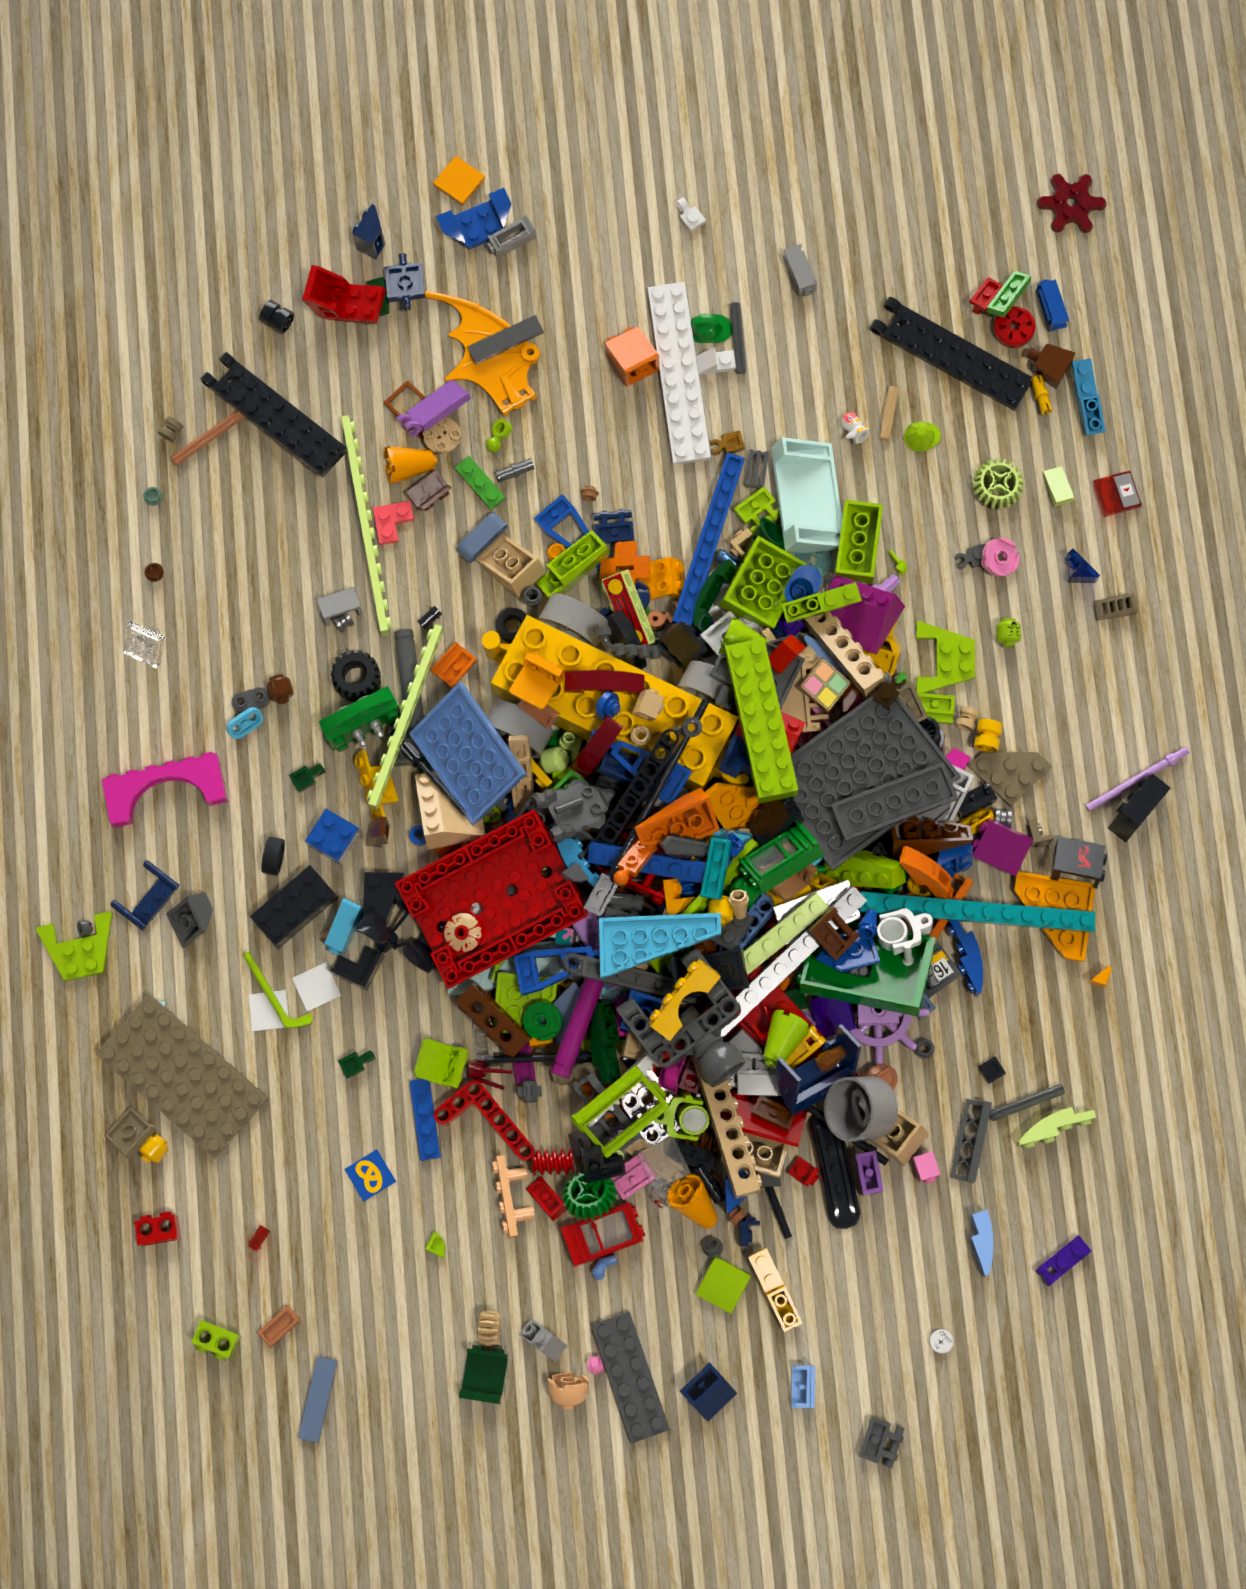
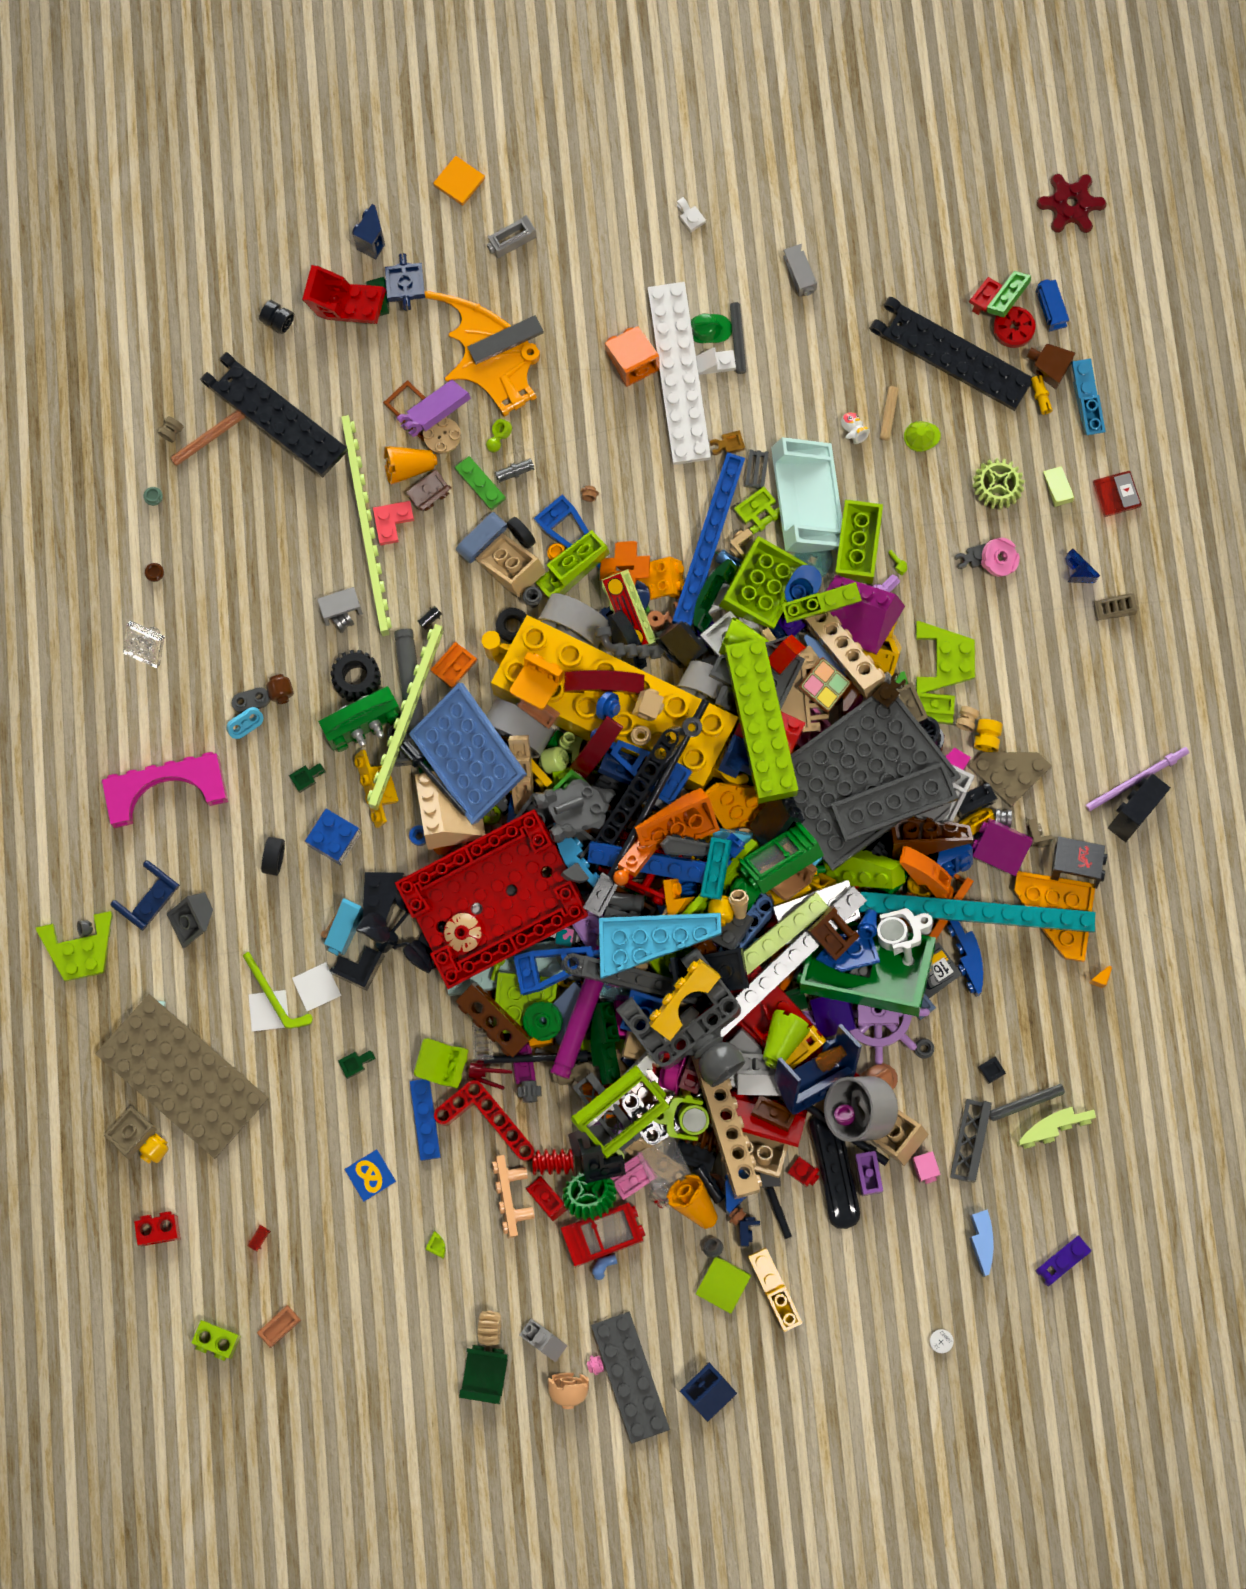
black brick [250,865,338,949] -> none
sand blue tile [298,1356,338,1443] -> none
reddish brown slope [366,816,390,848] -> none
blue piece [436,187,511,250] -> none
dark blue plate [594,509,634,544] -> none
dark green piece [753,518,785,549] -> none
light blue hinge [791,1365,815,1408] -> none
dark grey plate [858,1417,905,1468] -> none
lime head [996,618,1021,648] -> none
none -> black tyre [507,517,536,549]
none -> magenta tile [834,1105,855,1126]

